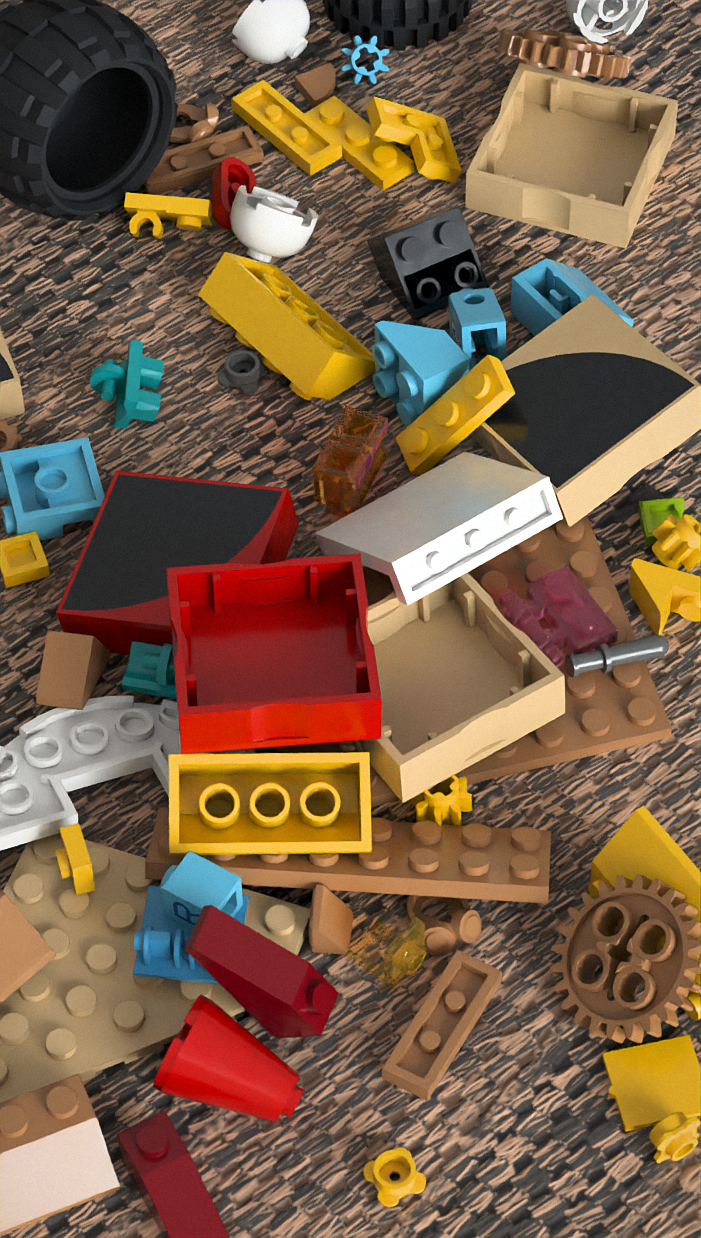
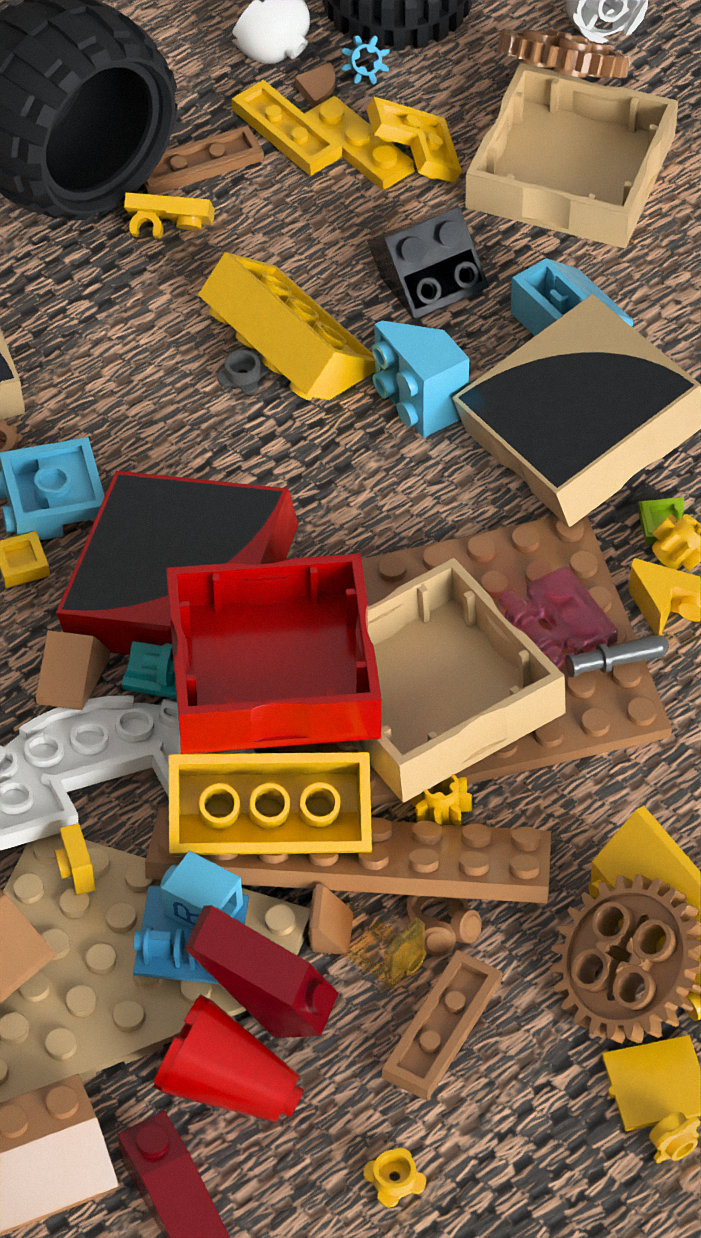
teal hips [90,339,164,428] -> none
medium nougat piece [169,103,219,144] -> none
red plate [212,157,256,230] -> none
white cylinder [230,185,319,262] -> none
clear orange hips [312,406,388,518] -> none
white panel [315,451,563,605] -> none
yellow plate [396,355,516,475] -> none
medium azure torso [449,288,506,371] -> none

